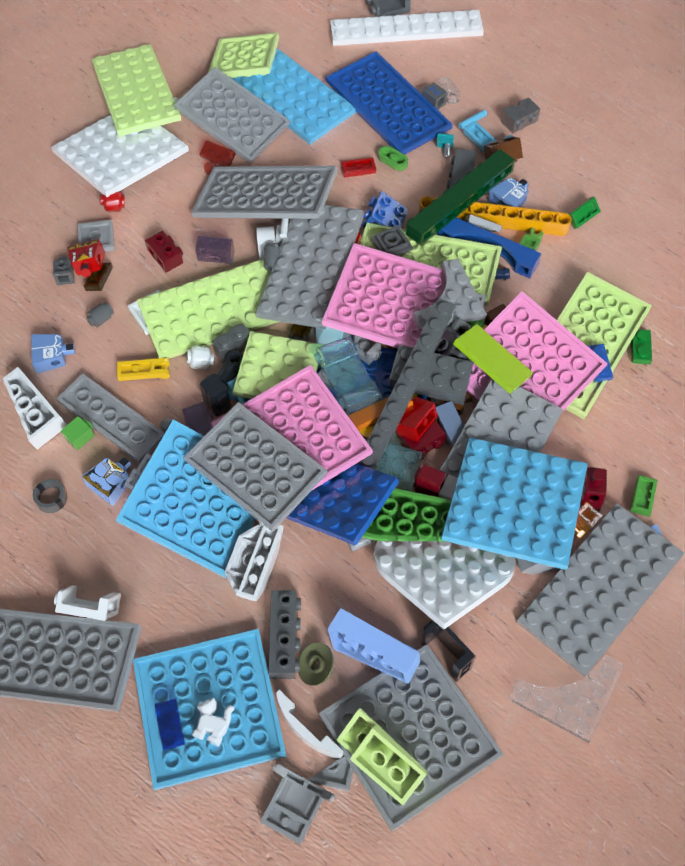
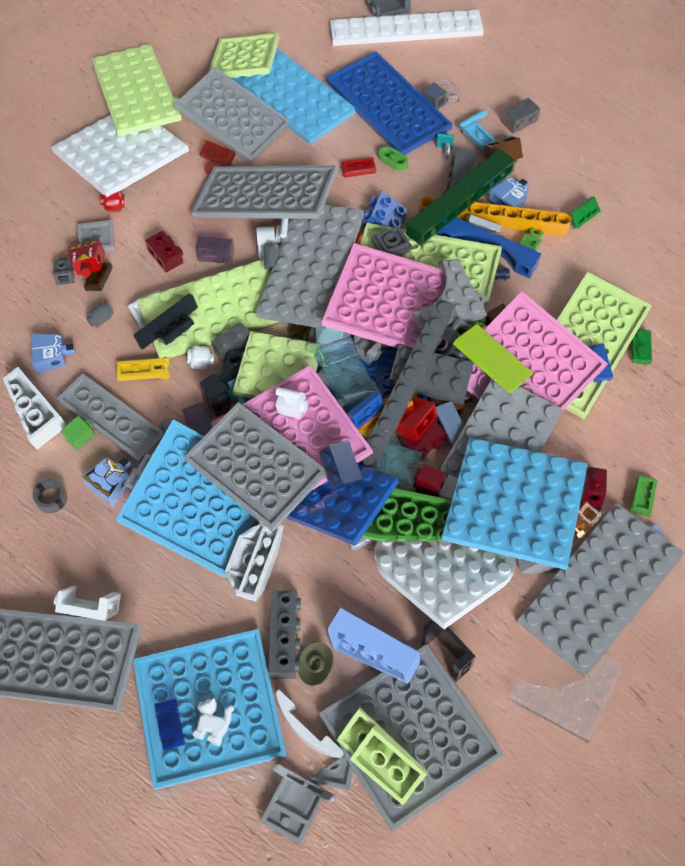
none -> black bracket [133,293,198,349]
none -> white brick [275,387,308,419]
none -> dark blue brick [319,441,363,490]
none -> blue plate [348,391,384,429]

